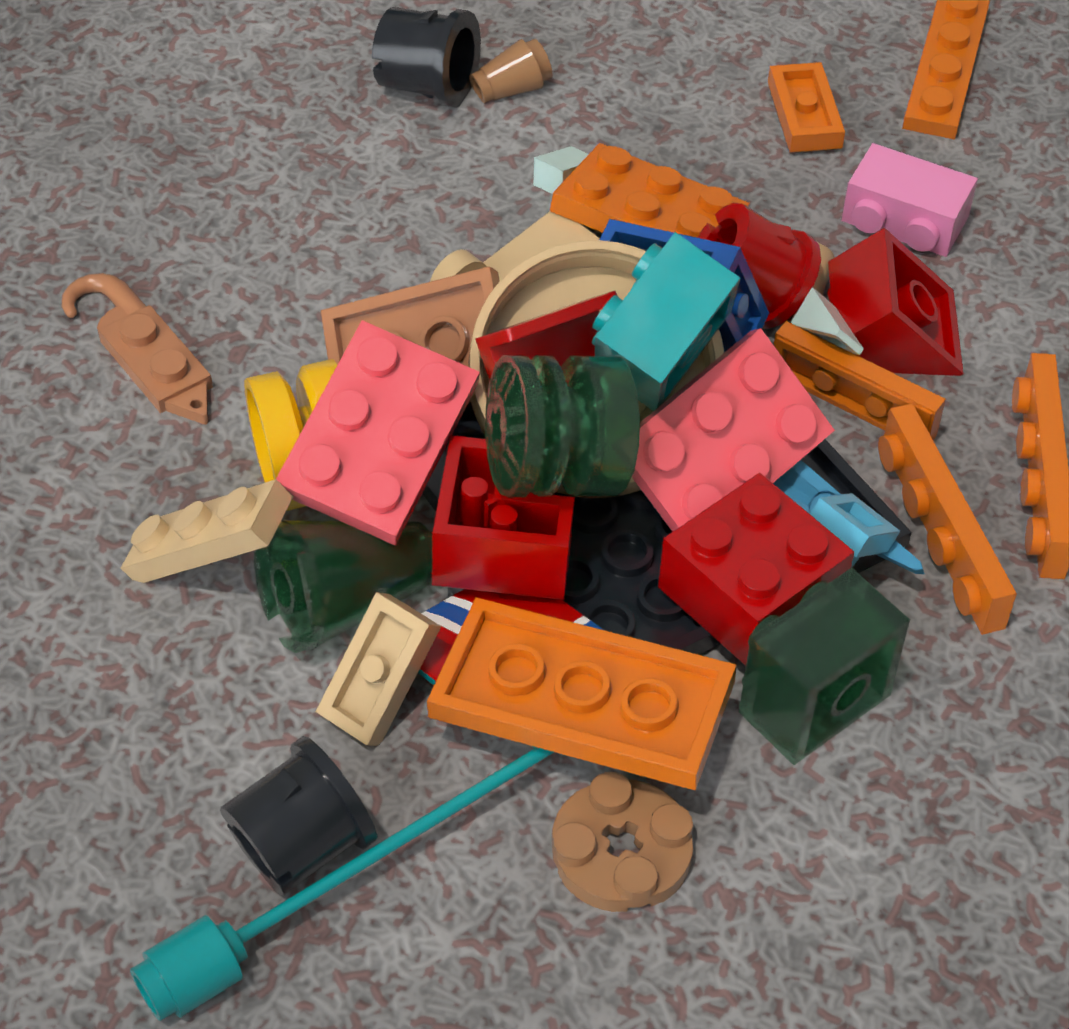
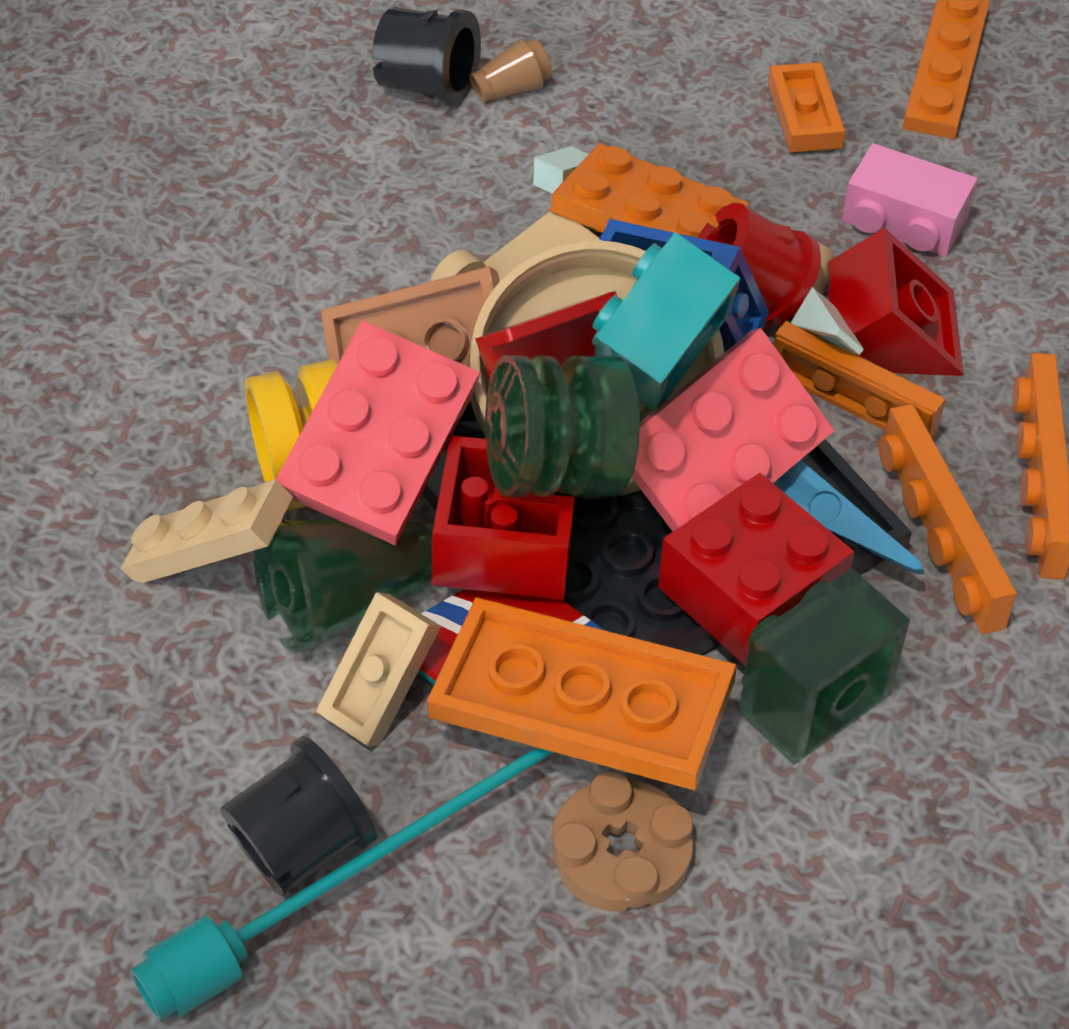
nougat plate [62,273,213,424] -> none
medium azure tile [810,493,900,568] -> none

